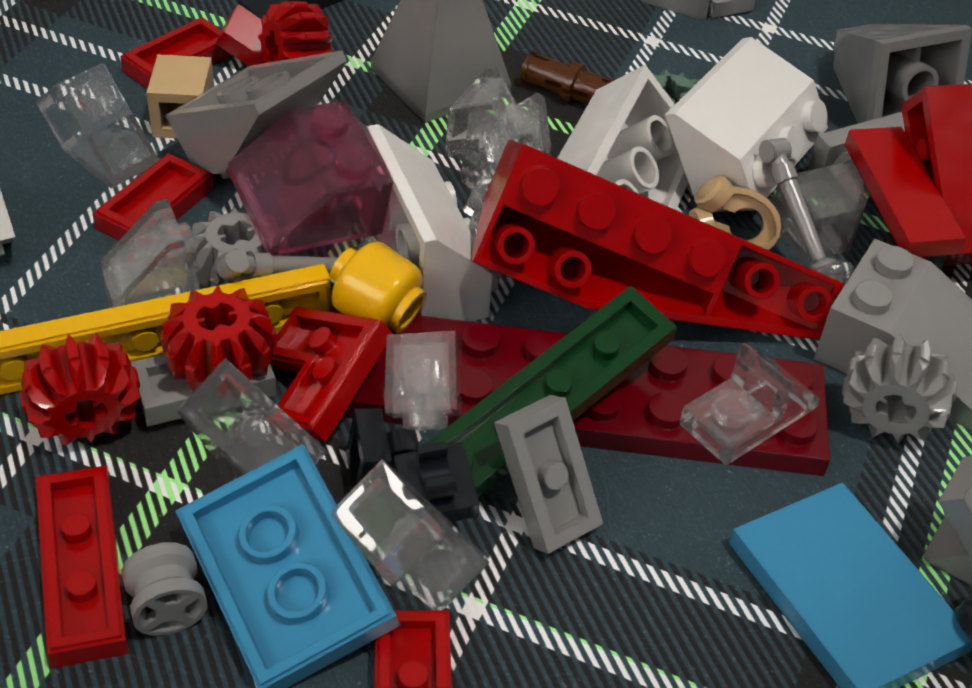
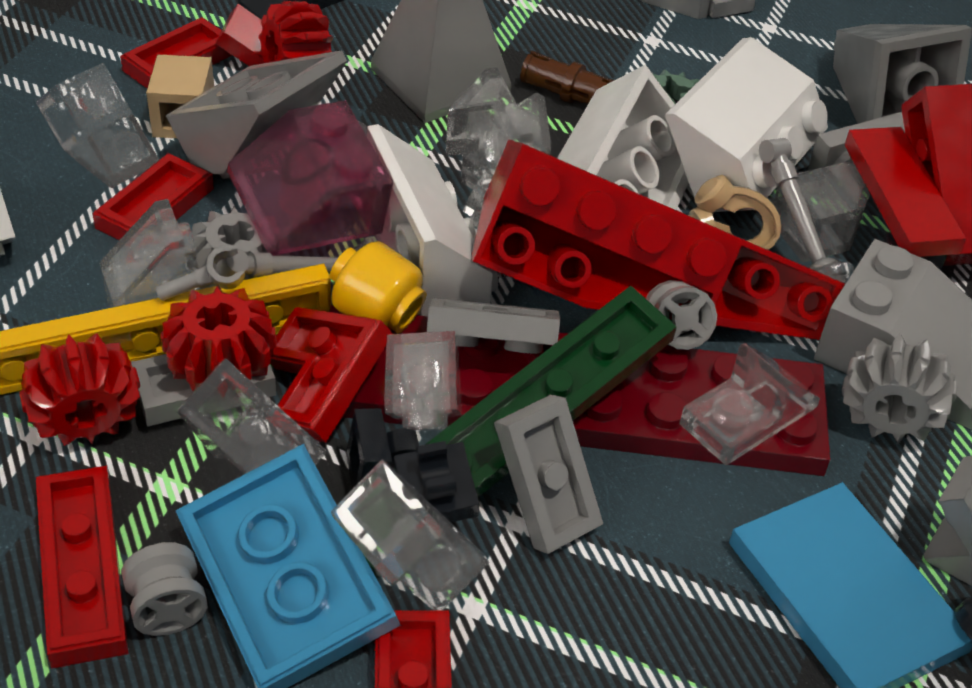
none -> light grey hand [156,245,245,301]
none -> light grey plate [427,298,560,353]
none -> light grey wheel [646,280,717,350]

